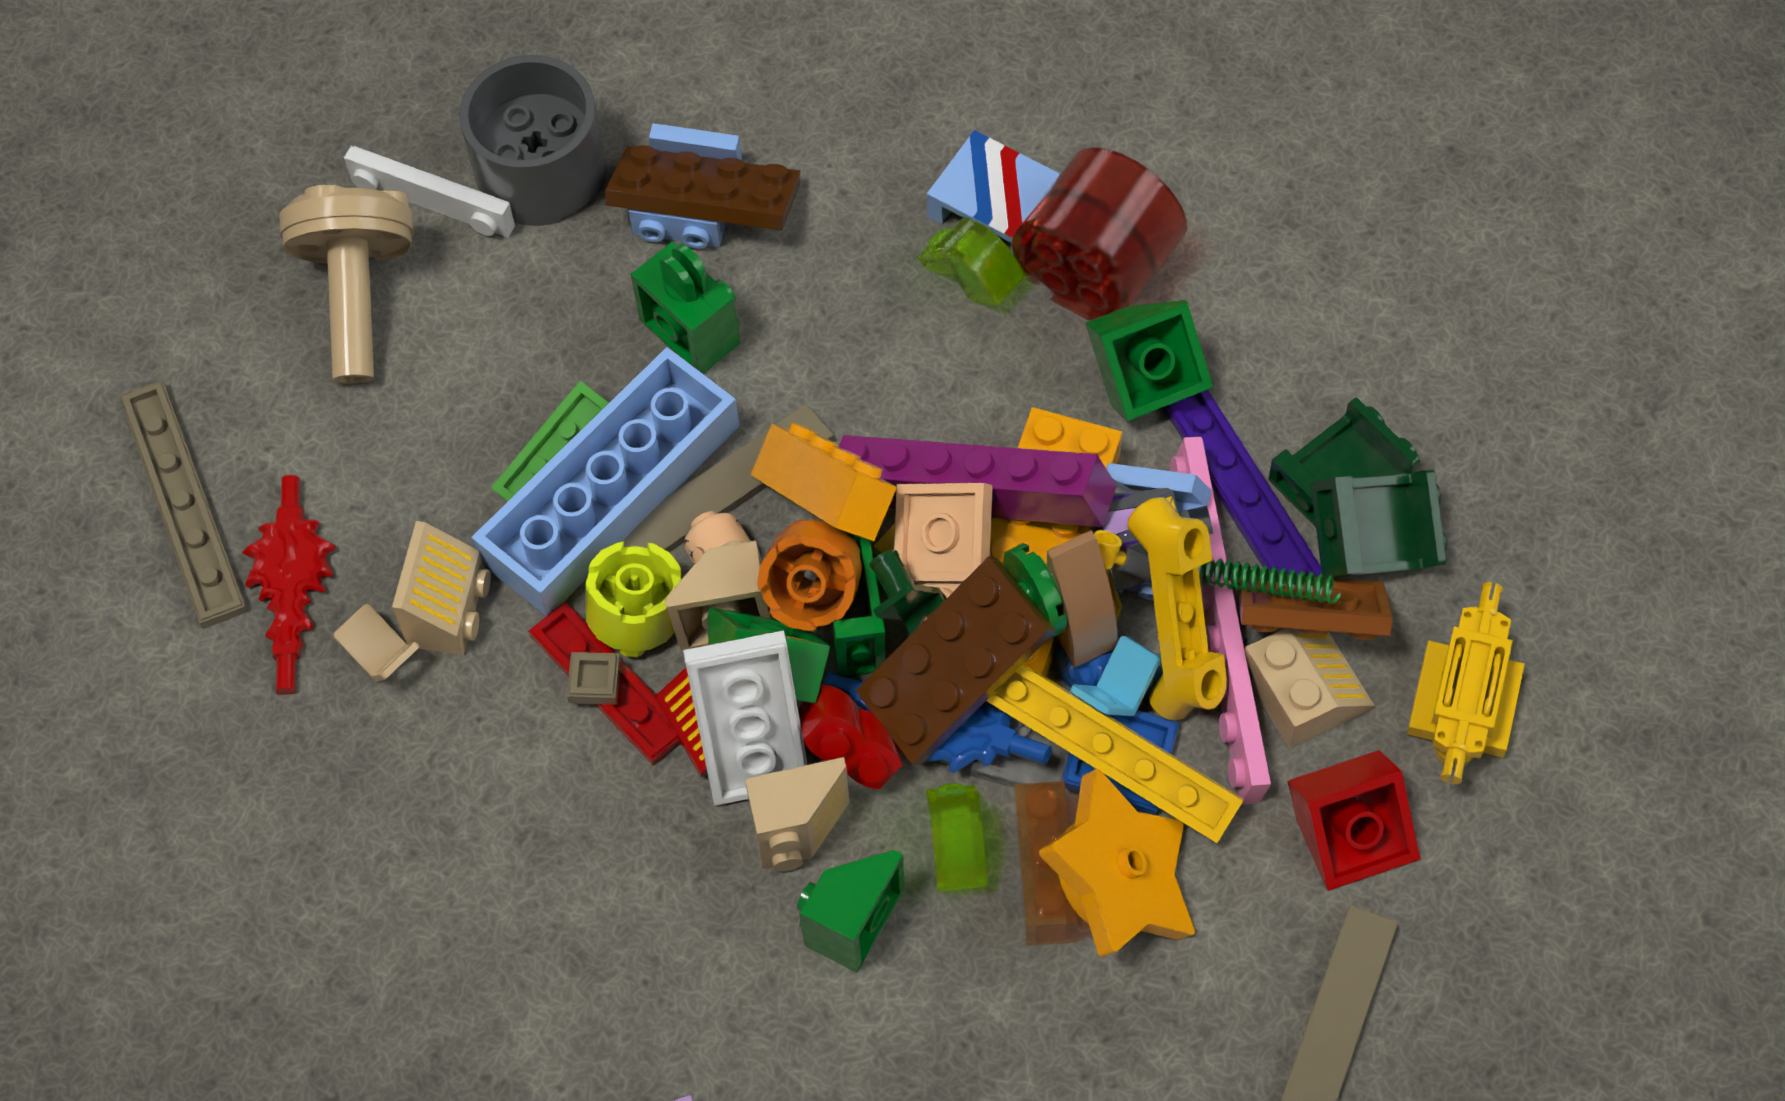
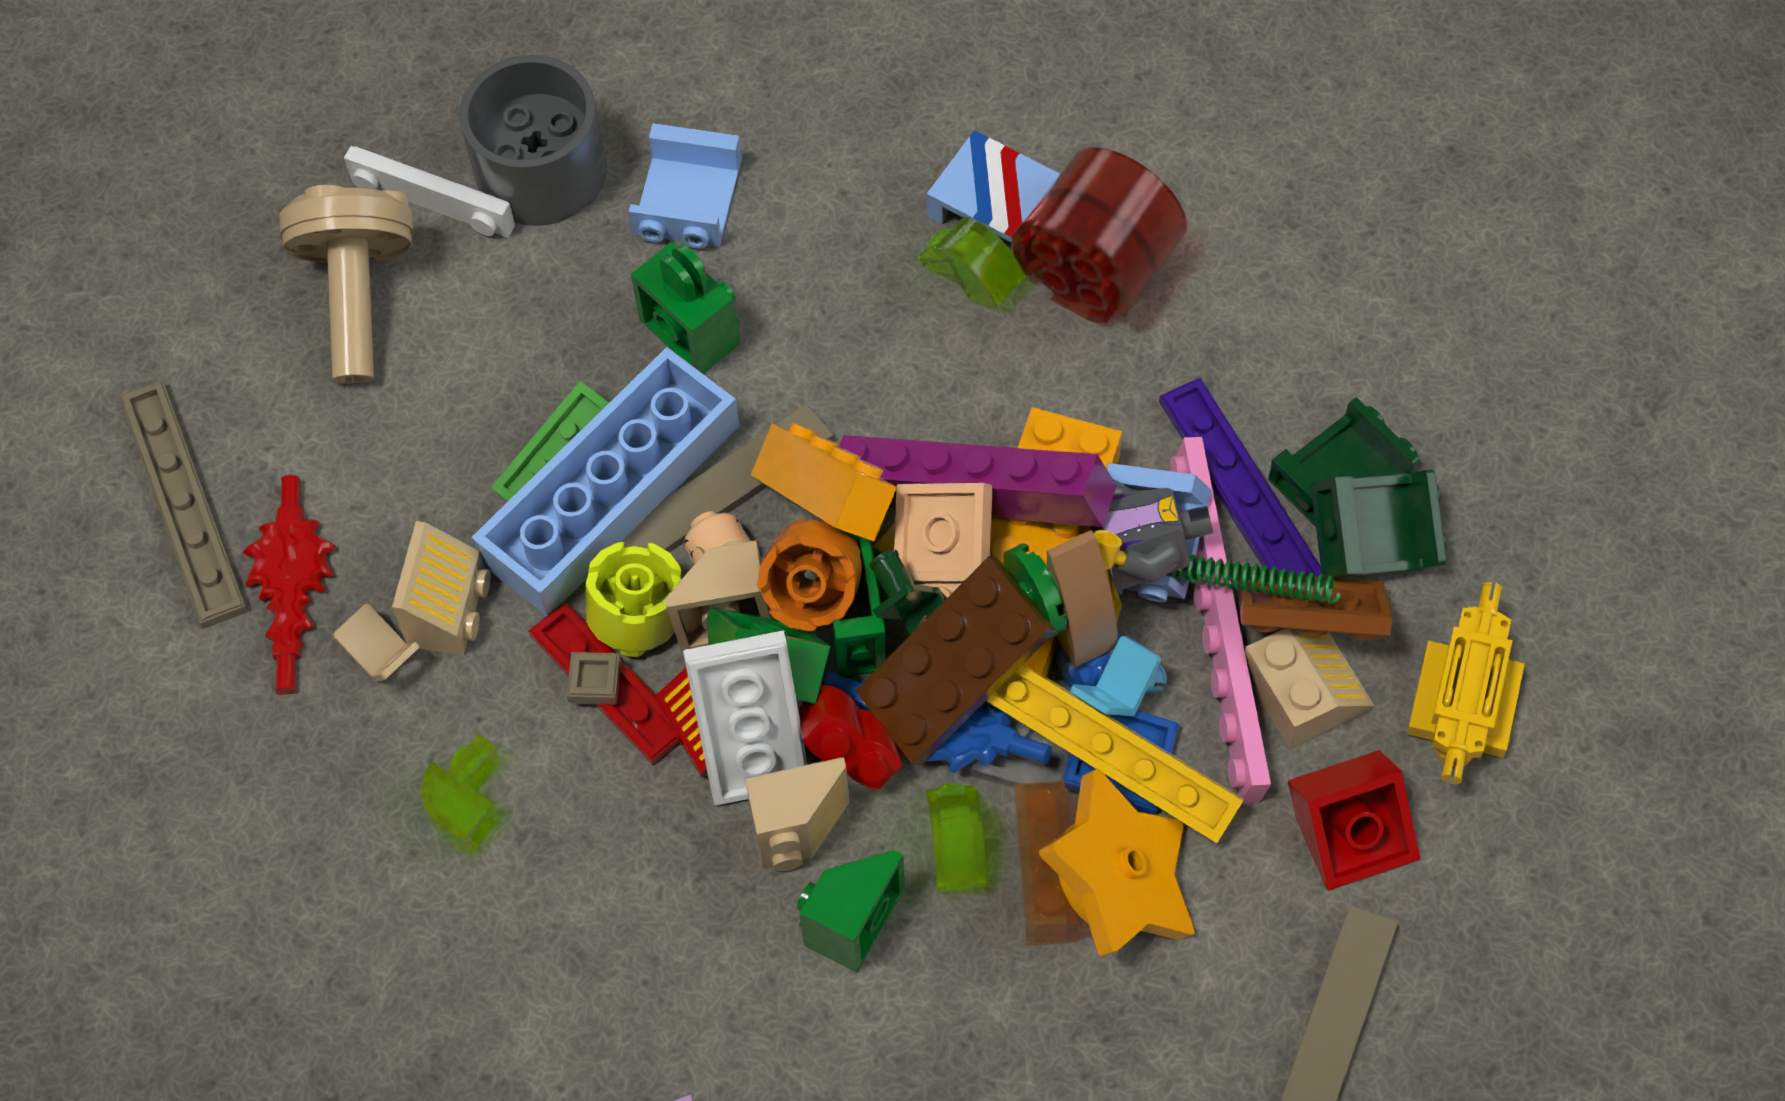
reddish brown plate [605,145,801,231] -> none
green slope [1085,300,1213,421] -> none
yellow plate [1127,497,1227,721] -> none
none -> clear neon green brick [421,734,501,858]

